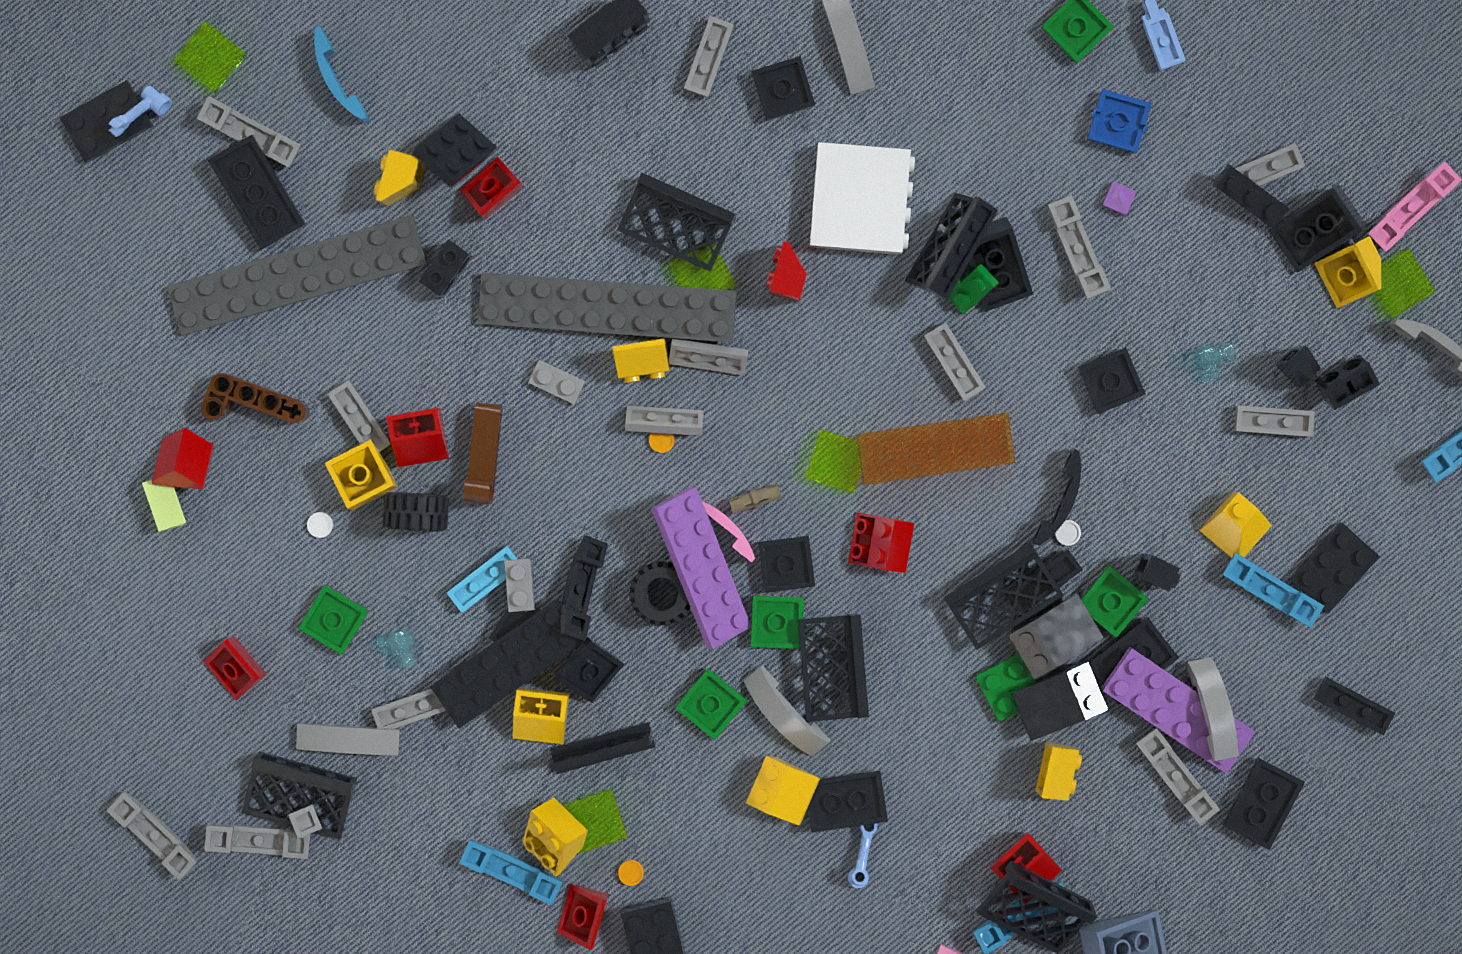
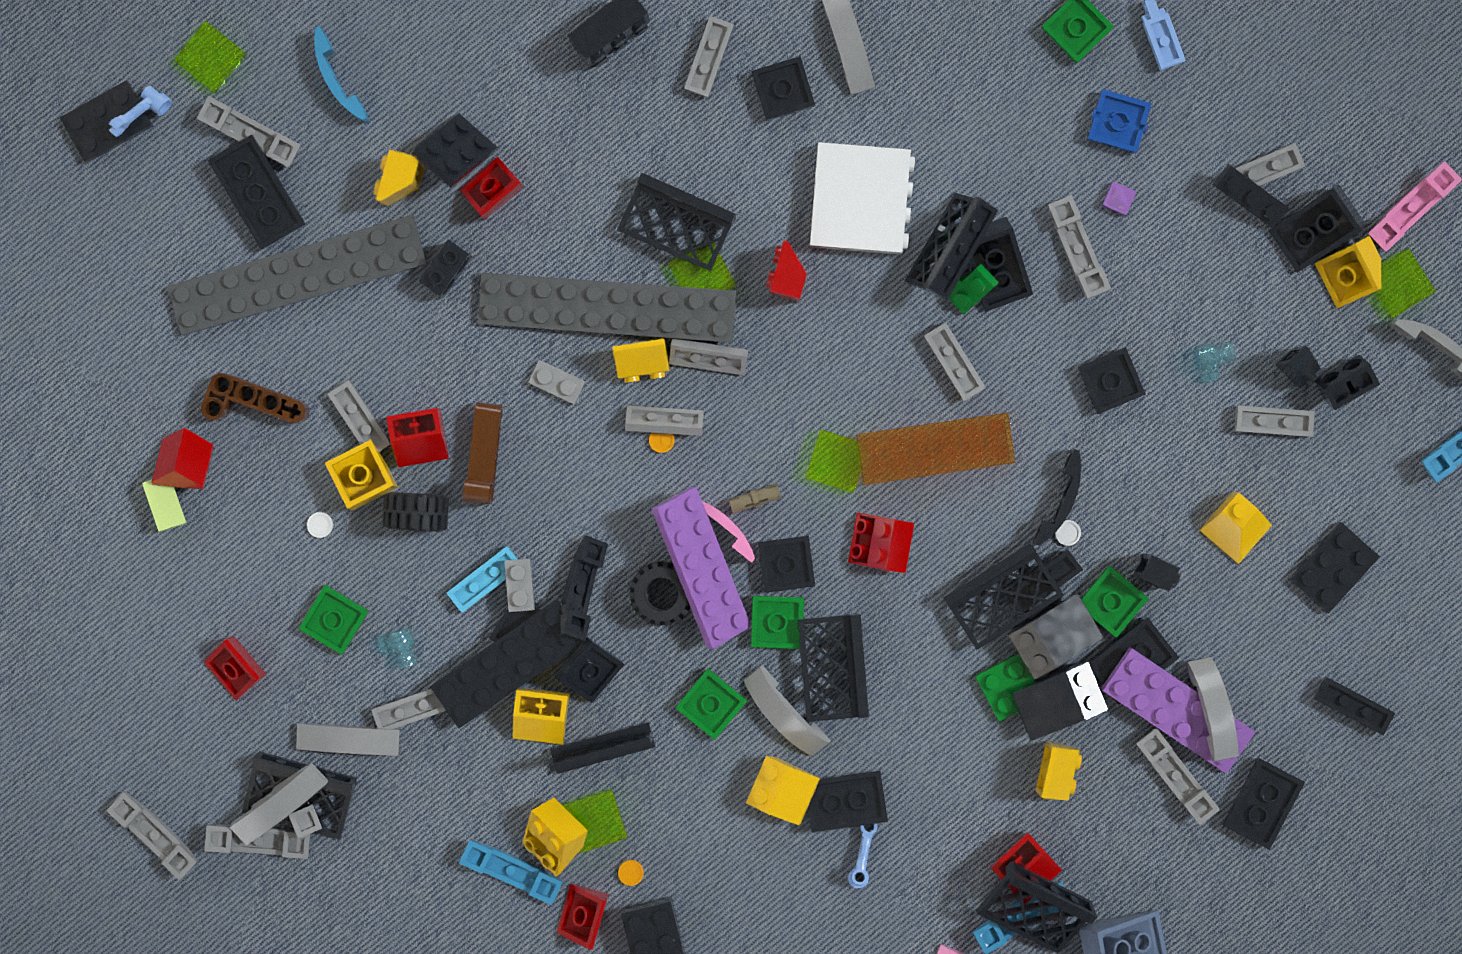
dark azure slope [1222,553,1324,628] -> none
none -> light grey slope [229,763,328,845]

